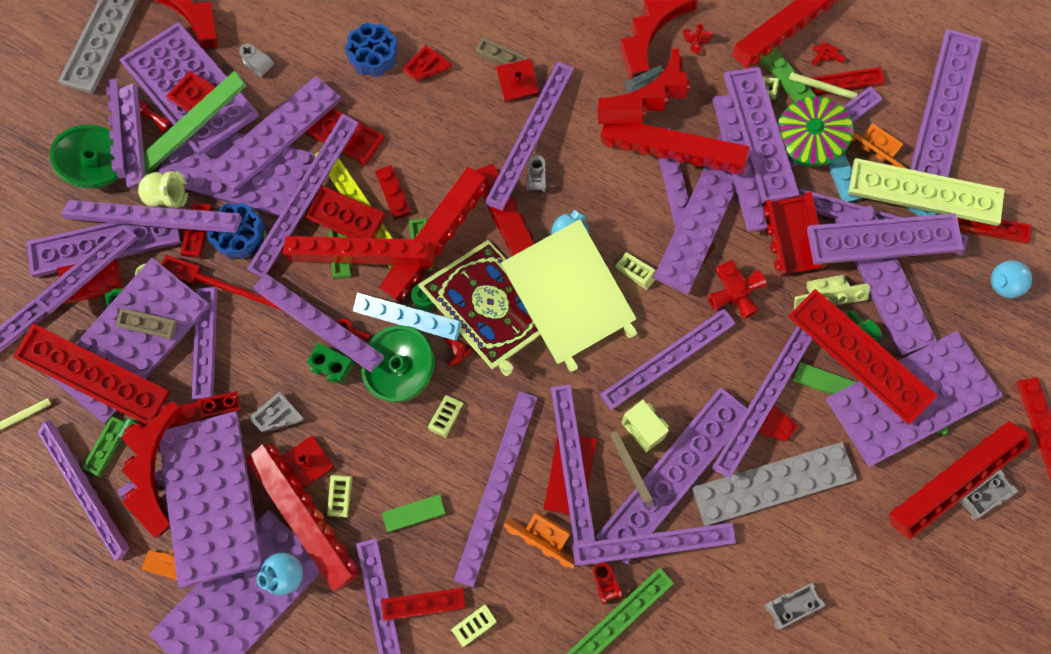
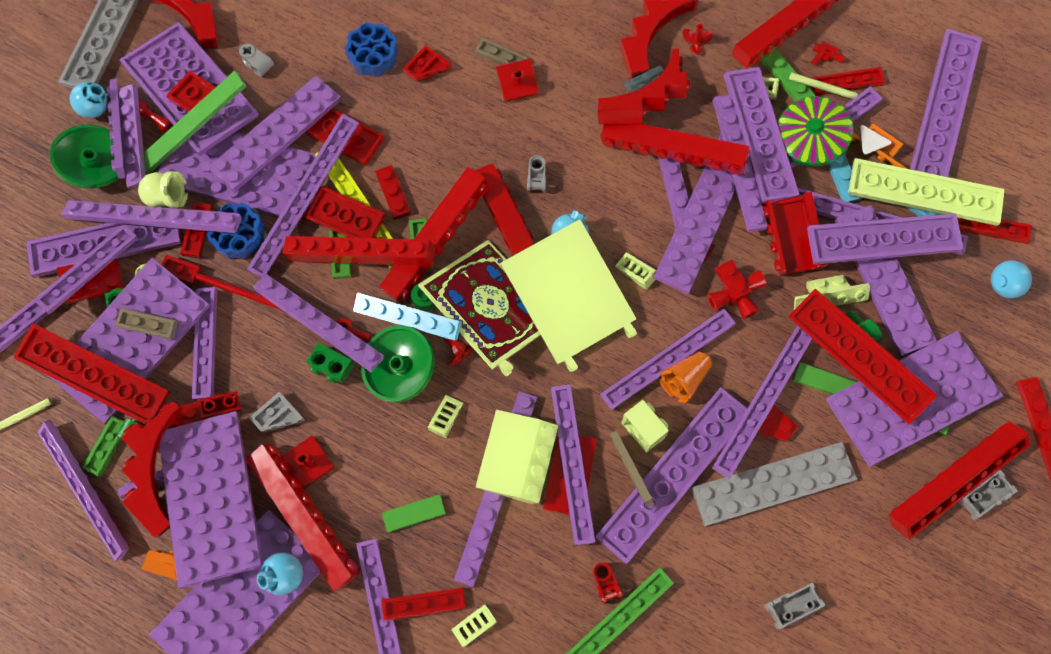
yellowish green slope [327,474,353,517] -> none
medium lavender plate [486,61,574,211] -> none
orange bracket [503,511,576,569] -> none
medium lavender plate [573,523,736,566] -> none
none -> medium azure brick [70,82,108,118]
none -> yellowish green slope [475,410,558,504]
none -> orange cone [659,352,712,403]
none -> white sticker [860,125,891,154]

